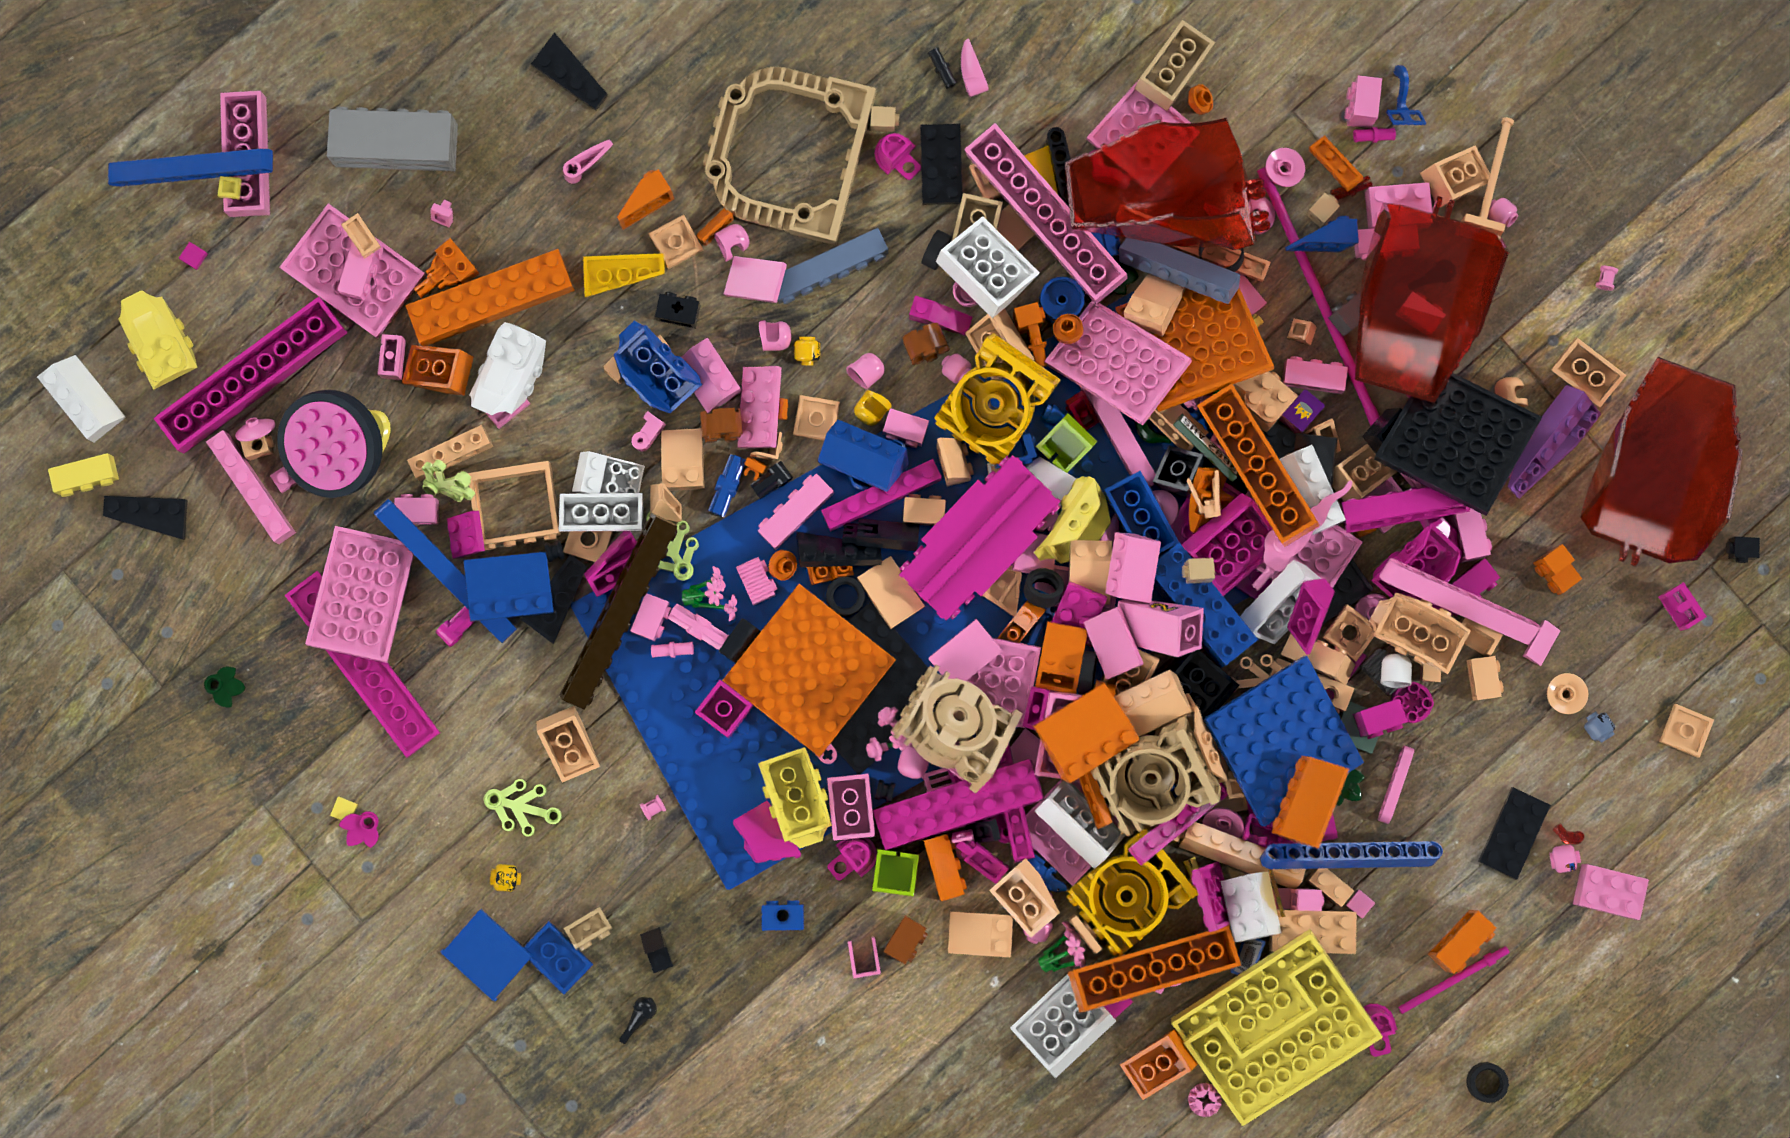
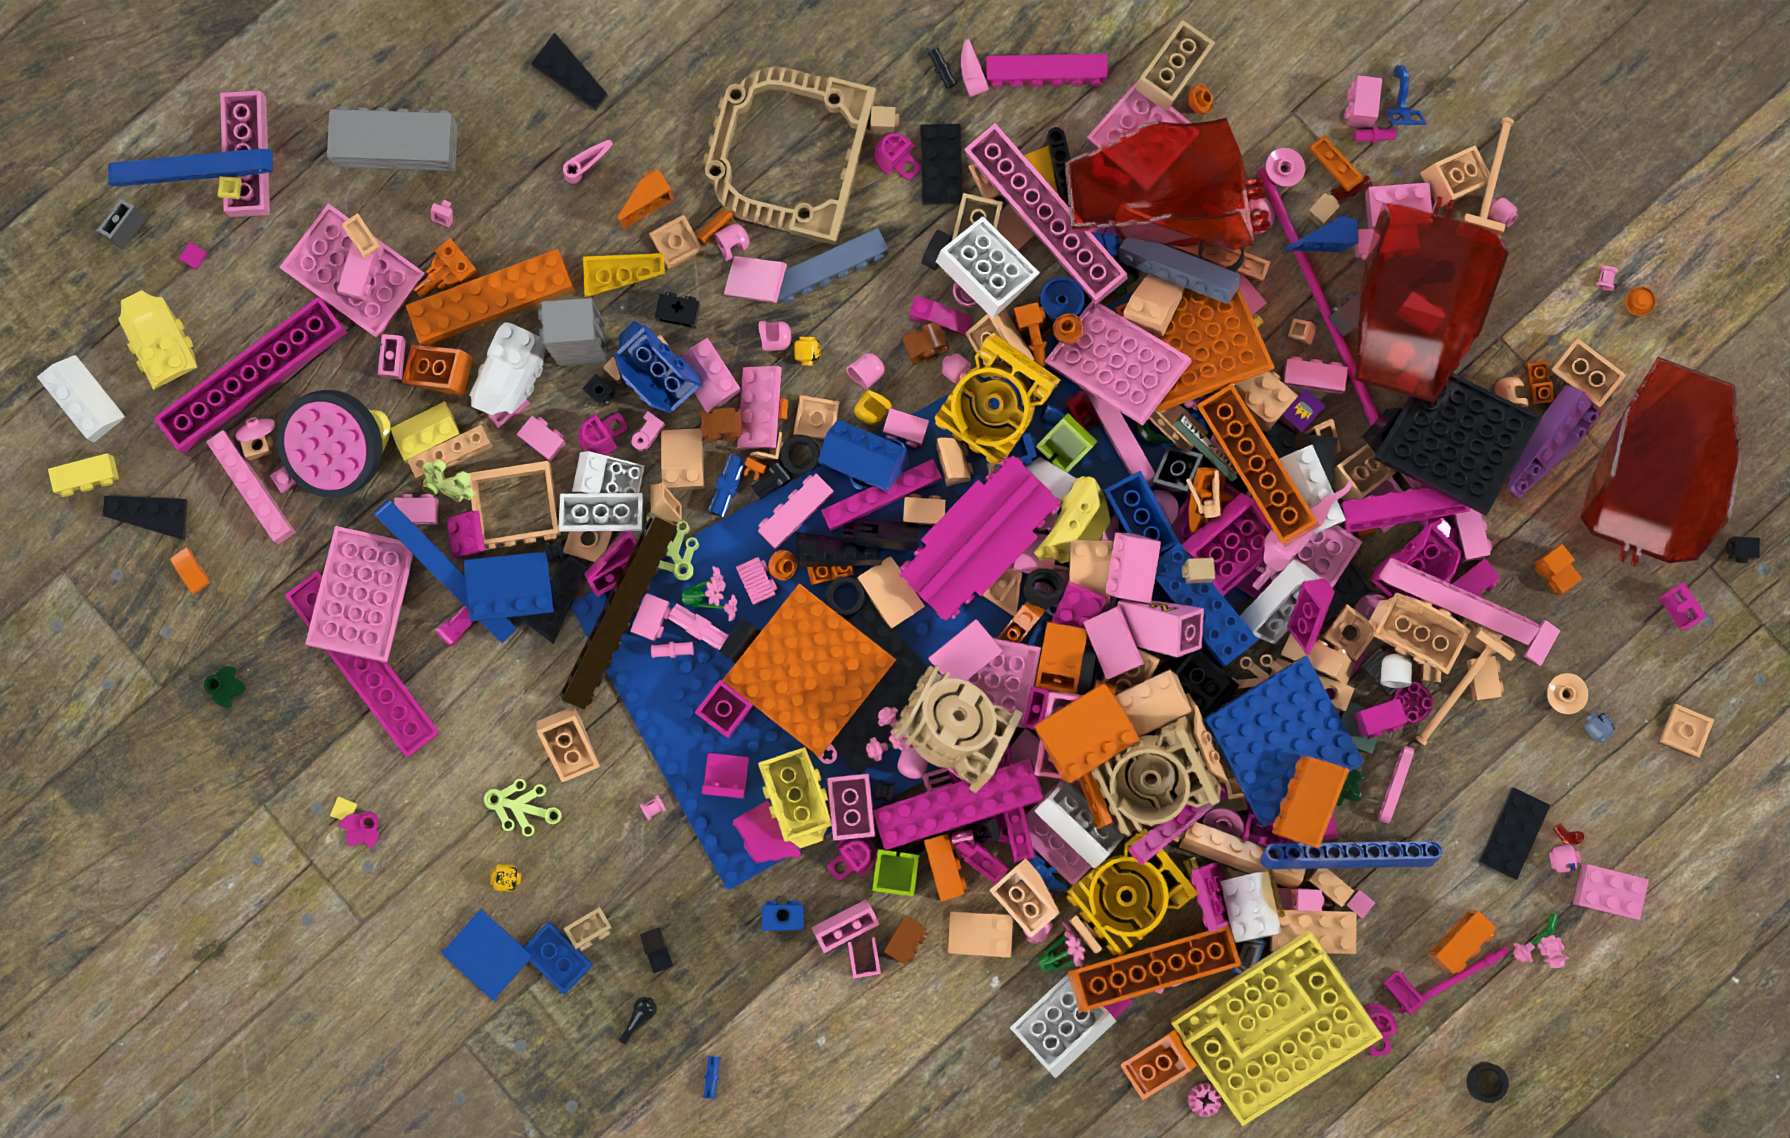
none -> dark grey brick [97,199,146,250]
none -> orange slope [170,547,210,594]
none -> light yellow slope [391,401,462,464]
none -> bright pink brick [517,416,566,462]
none -> light grey brick [538,298,608,366]
none -> dark pink container [578,413,628,455]
none -> black brick [582,374,616,408]
none -> dark pink bracket [702,753,749,799]
none -> blue pin [703,1056,721,1099]
none -> black tyre [780,435,820,474]
none -> bright pink brick [811,899,880,953]
none -> dark pink brick [986,54,1108,88]
none -> dark pink tile [1382,970,1426,1016]
none -> light nougat tile [1415,625,1515,745]
none -> bright pink plant [1513,913,1569,968]
none -> orange slope [1526,360,1554,404]
none -> orange plate [1625,286,1656,317]

